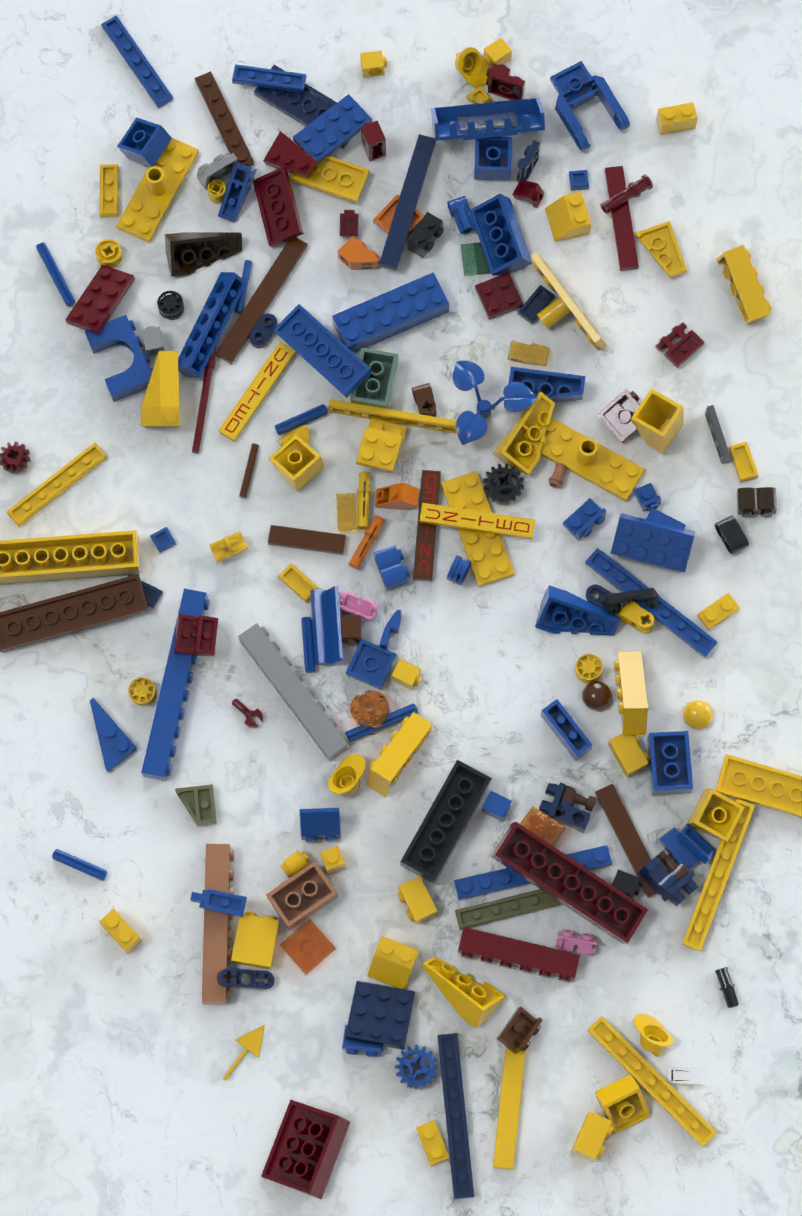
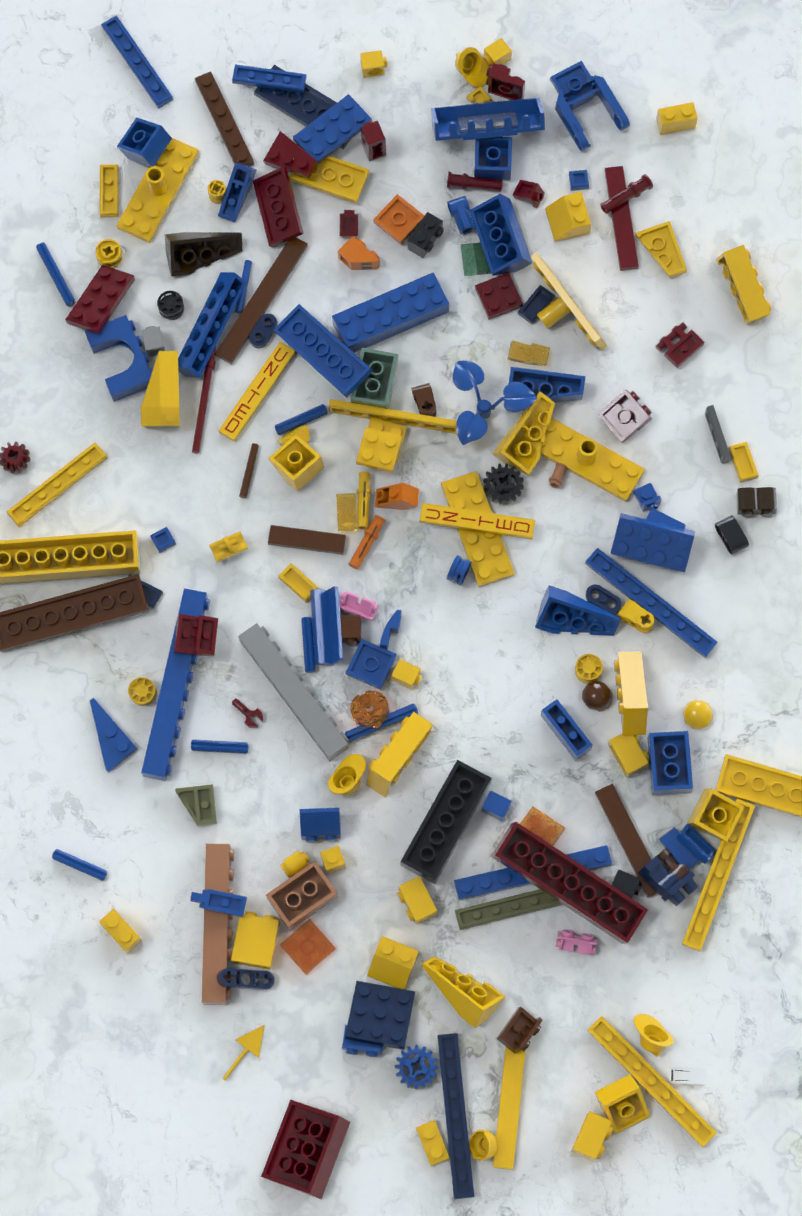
light grey plate [197,153,237,189] -> none
blue brick [374,545,410,591] -> none
dark blue tile [379,134,436,271] -> none
reddish brown tile [413,470,441,581] -> none
dark red brick [458,927,580,983] -> none
dark blue plate [517,140,540,183] -> none
dark blue hips [539,782,597,833] -> none
blue bracket [562,498,607,540] -> none
black piece [604,588,659,613] -> none
yellow slope [631,389,684,454] -> none
yellow plate [697,593,740,631] -> none
black axle [715,967,739,1008] -> none
none -> blue axle [191,739,248,754]
none -> dark red pin [447,171,503,192]
none -> yellow hair [469,1129,497,1161]

